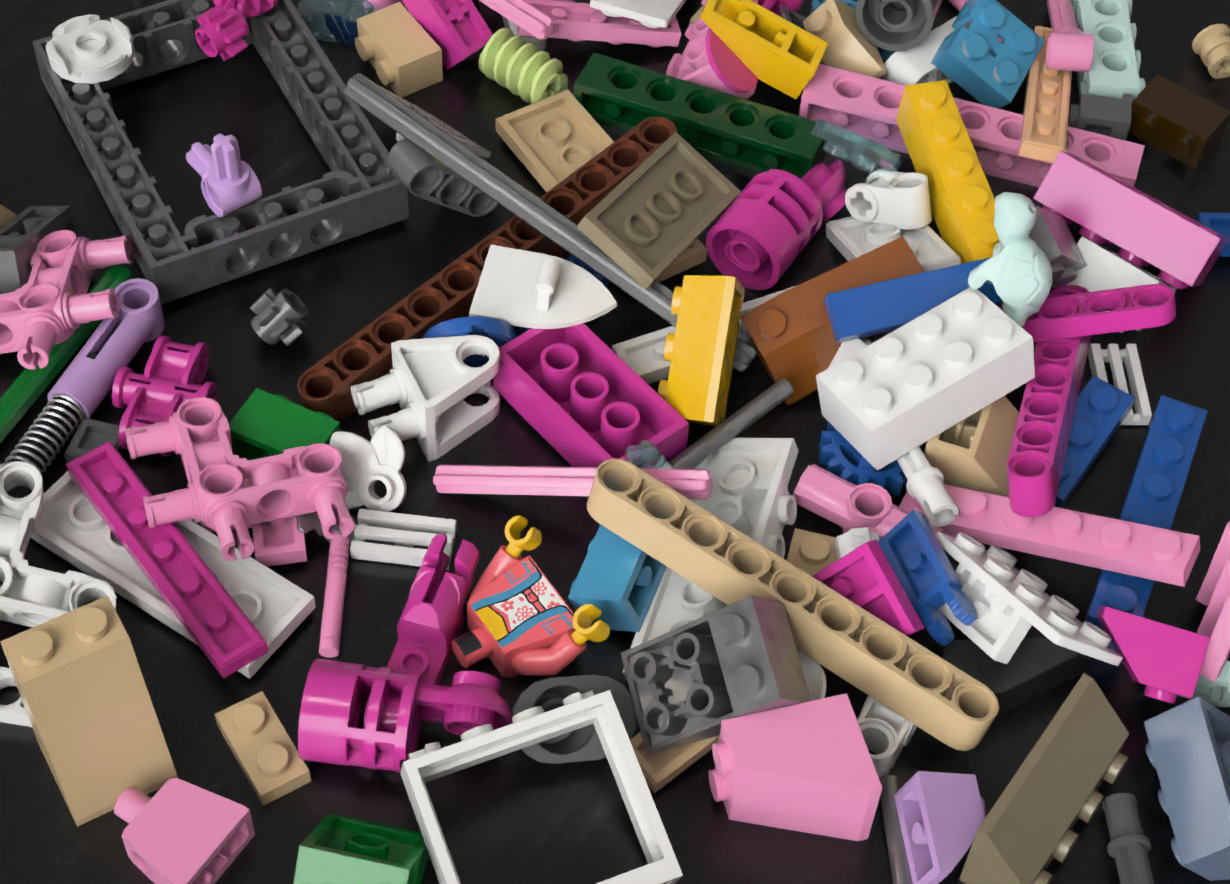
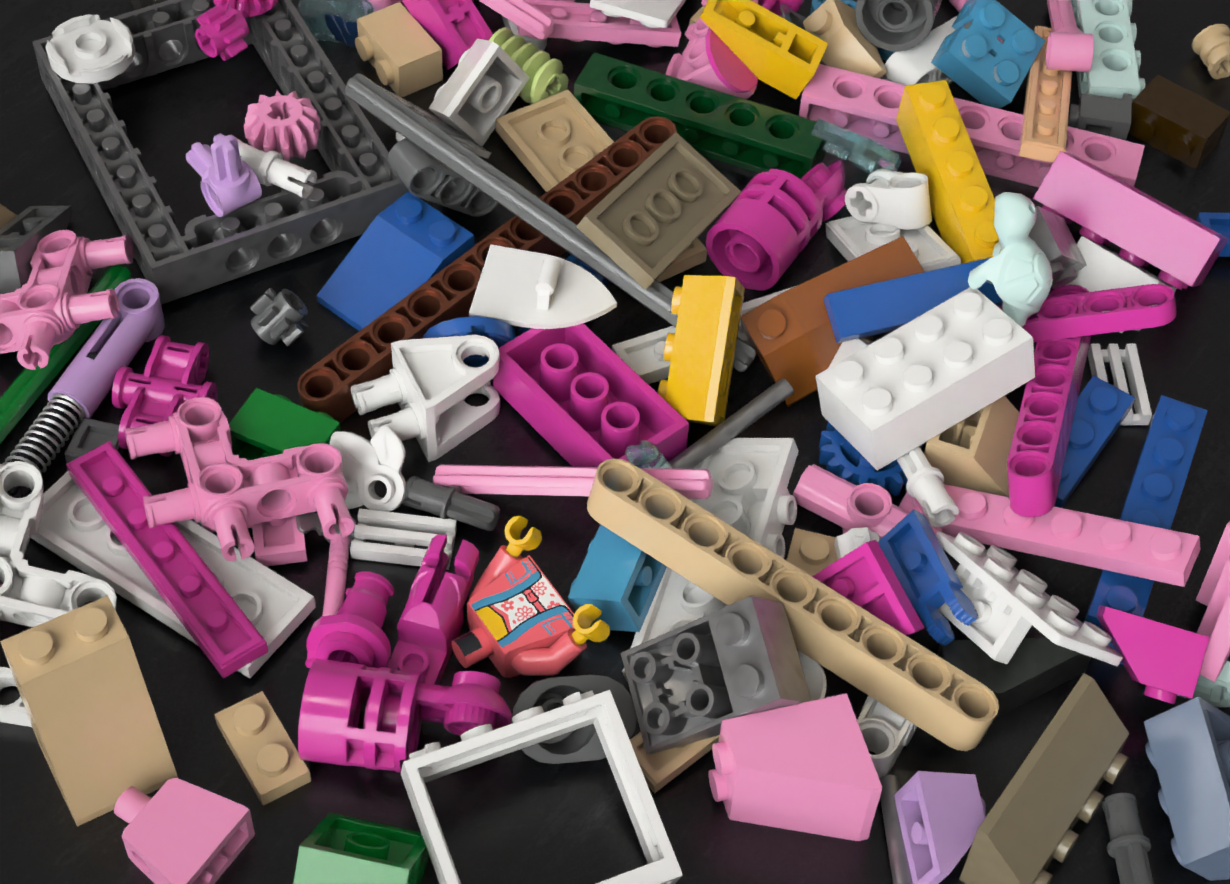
none -> white pin [236,138,317,199]
none -> bright pink gear [244,90,321,162]
none -> dark pink piece [305,571,395,668]
none -> blue slope [317,191,475,331]
none -> dark grey axle [402,476,500,531]
none -> white slope [429,38,530,147]

